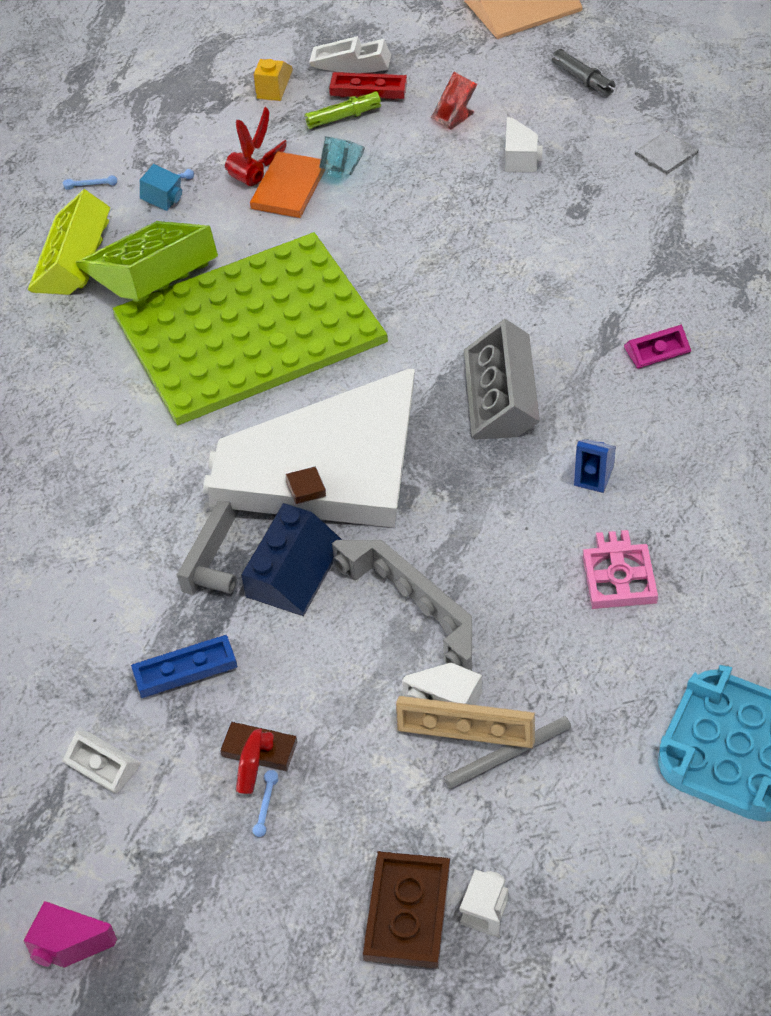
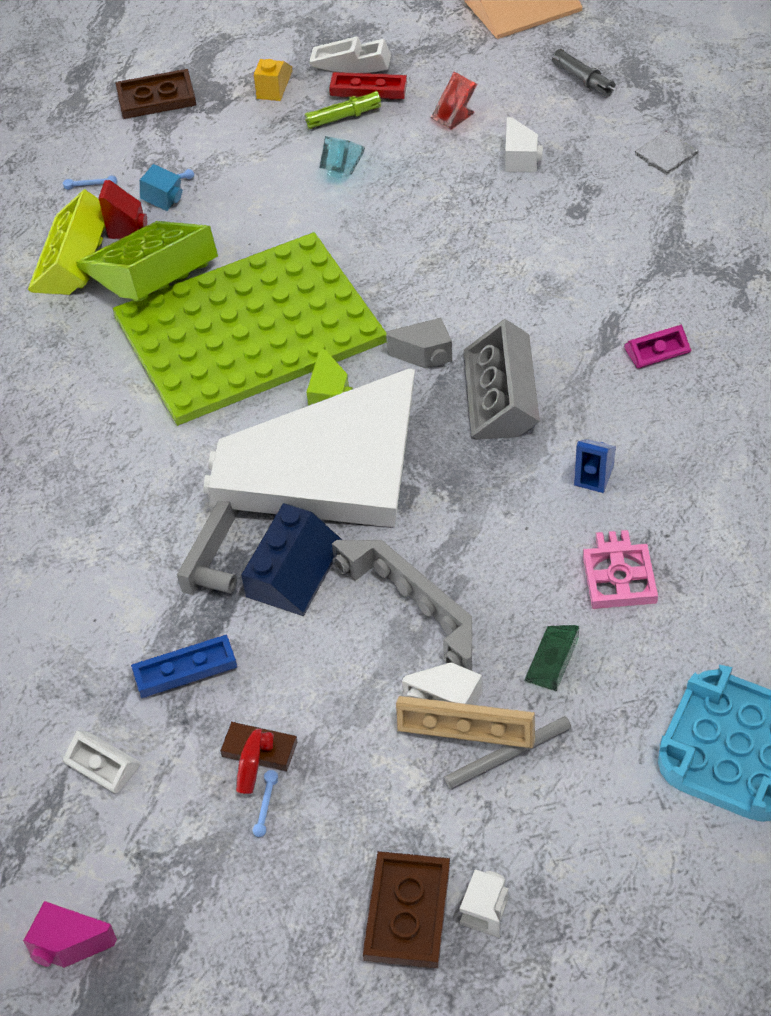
red plant [225,106,287,186] -> none
orange tile [250,151,327,218] -> none
reddish brown tile [286,466,326,504] -> none
none -> red slope [99,180,148,239]
none -> reddish brown tile [115,69,197,119]
none -> lime slope [306,349,353,406]
none -> light grey slope [386,318,453,368]
none -> clear green slope [525,625,580,691]

